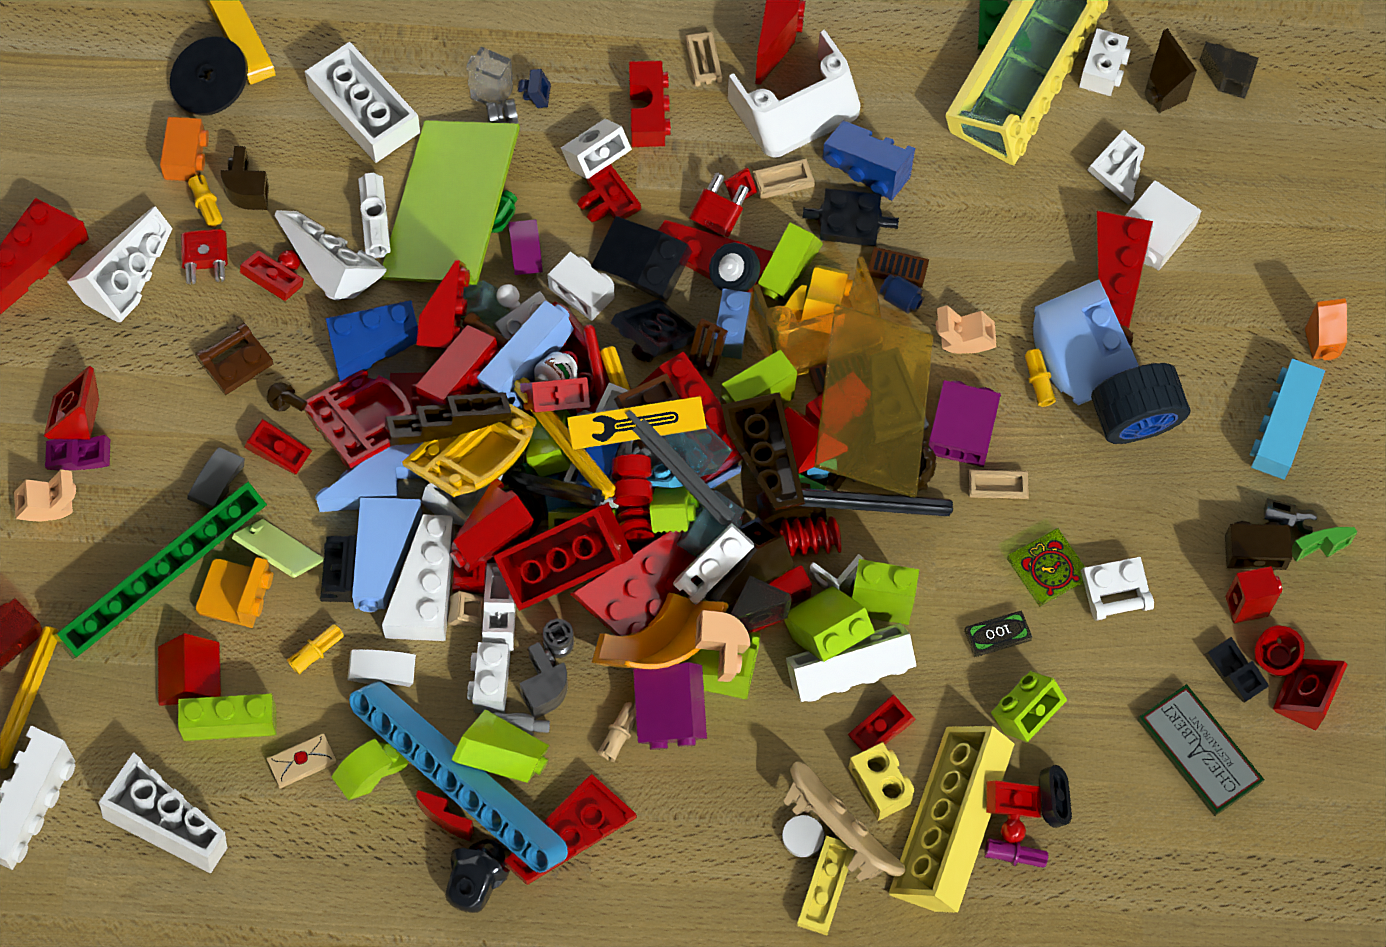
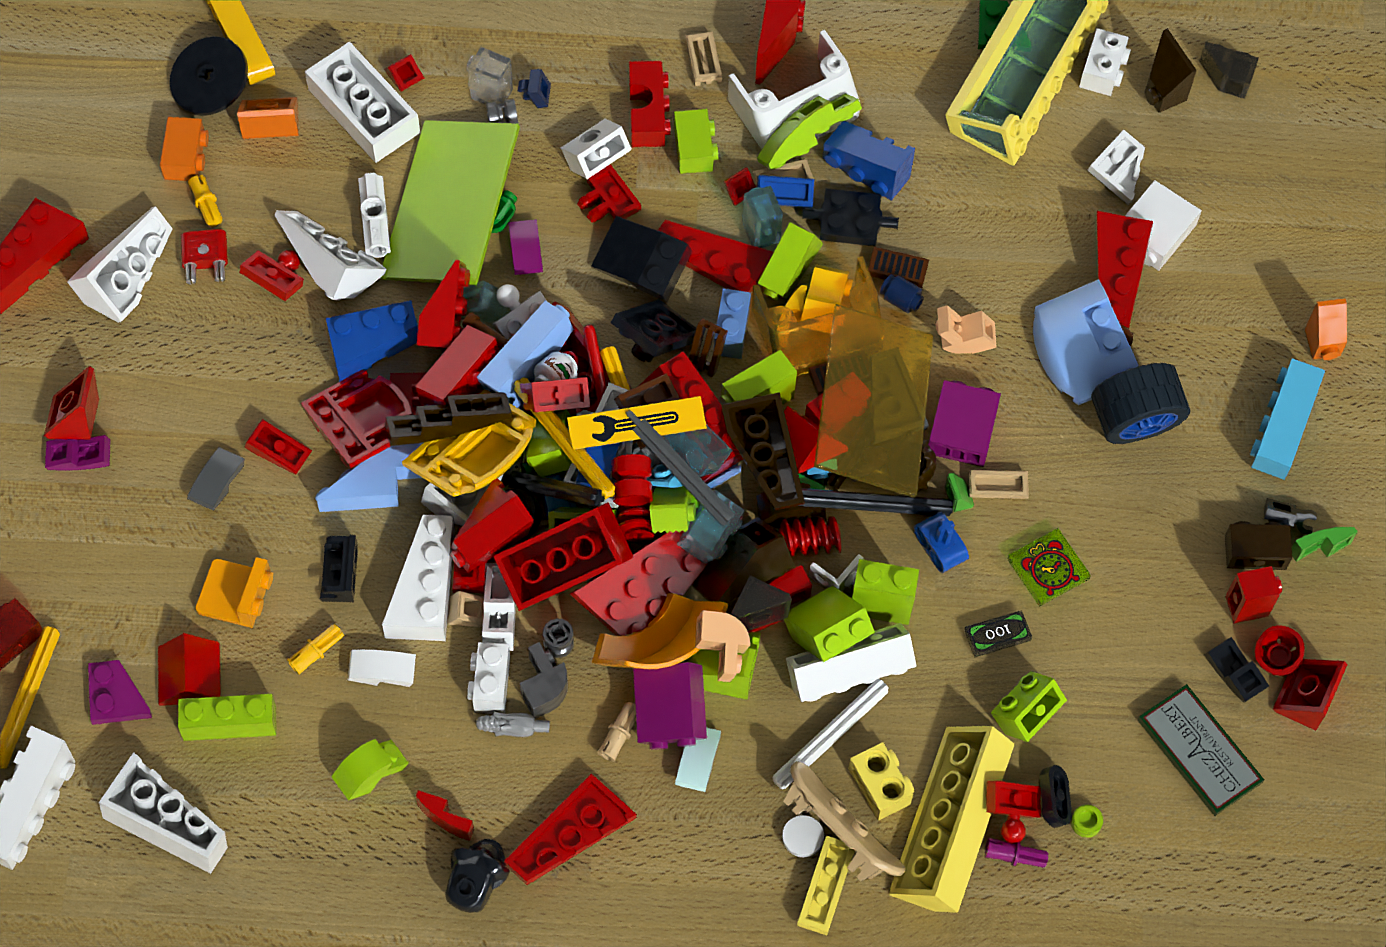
light nougat brick [14,470,76,522] -> none
green brick [53,481,267,659] -> none
reddish brown plate [195,322,274,396] -> none
dark brown brick [220,146,269,210] -> none
yellowish green container [232,519,324,578] -> none
dark brown plate [267,382,307,412] -> none
tan tile [267,733,337,788] -> none
dark azure beam [349,681,568,873] -> none
light blue slope [352,497,422,612] -> none
lime slope [451,709,549,783] -> none
white brick [548,251,614,321] -> none
white plate [673,523,754,605] -> none
red piece [689,173,749,238] -> none
black wheel [709,242,760,292] -> none
red slope [848,694,916,752] -> none
yellow axle [1025,349,1056,407] -> none
white plate [1081,557,1154,621] -> none
none -> magenta wing [88,660,152,725]
none -> orange slope [237,97,299,139]
none -> red slope [384,54,424,92]
none -> lime brick [674,109,718,174]
none -> light aqua slope [675,727,721,792]
none -> clear light blue brick [742,186,783,248]
none -> blue tile [756,175,814,208]
none -> lime slope [757,93,862,169]
none -> white axle [773,679,889,790]
none -> blue beam [914,512,969,573]
none -> bright green slope [944,473,974,512]
none -> lime tile [1071,805,1103,838]

